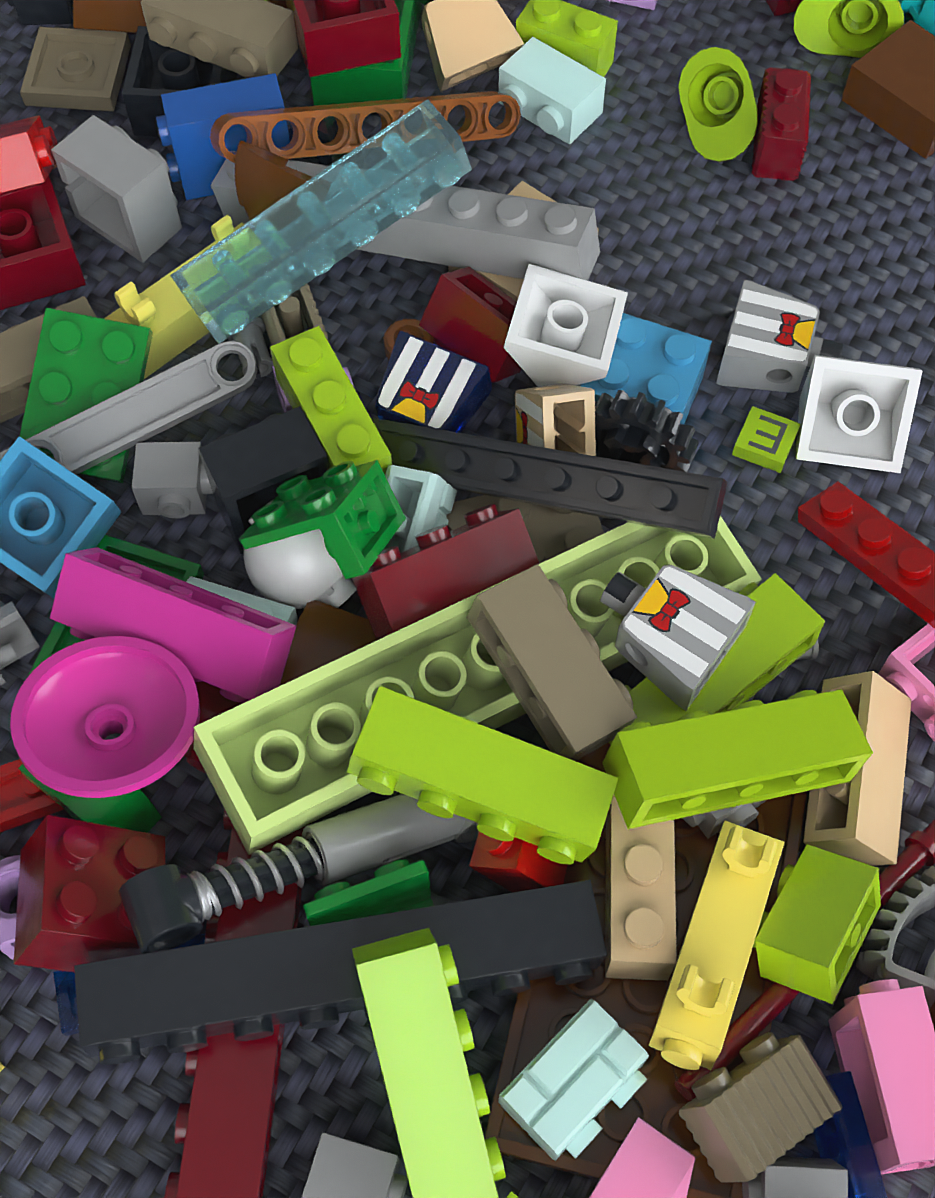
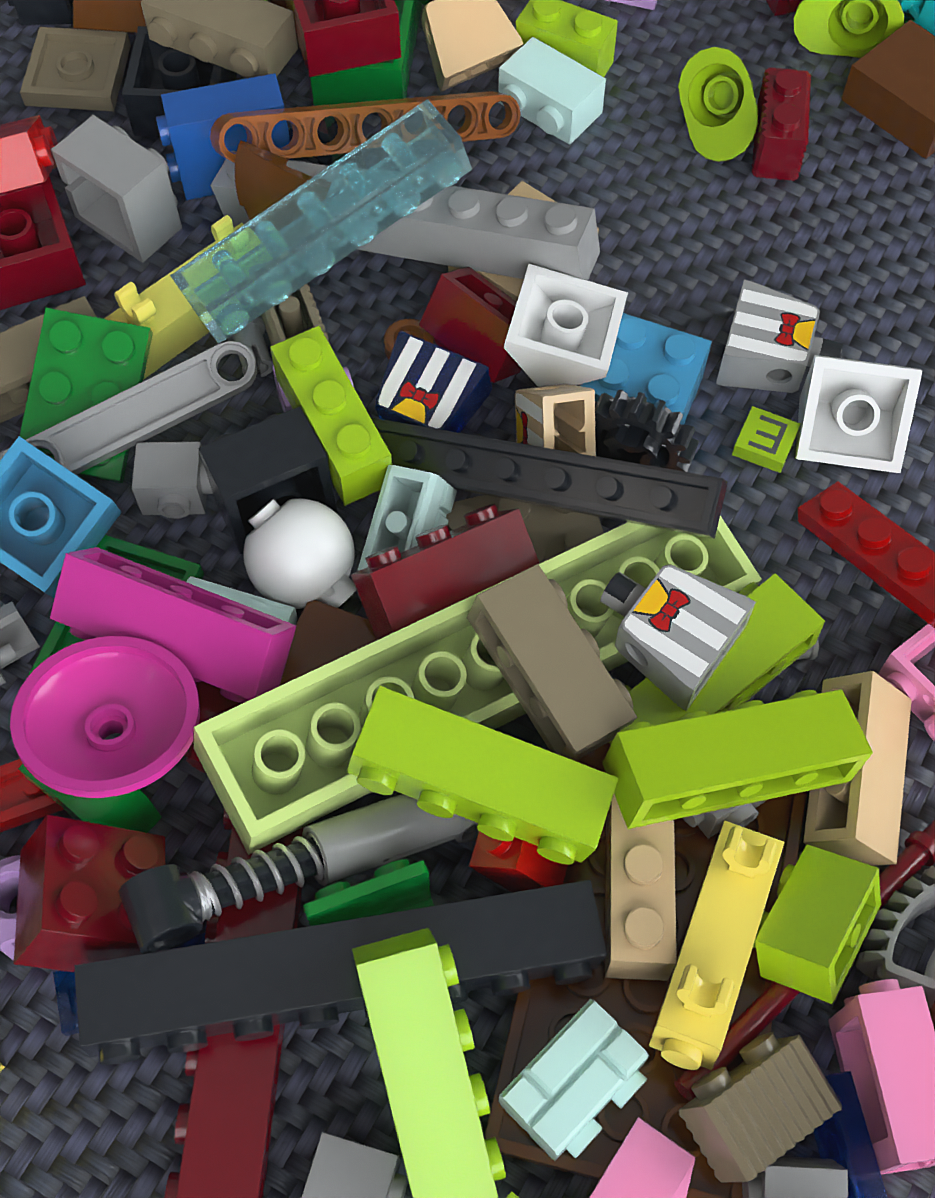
green bracket [239,460,406,579] -> none

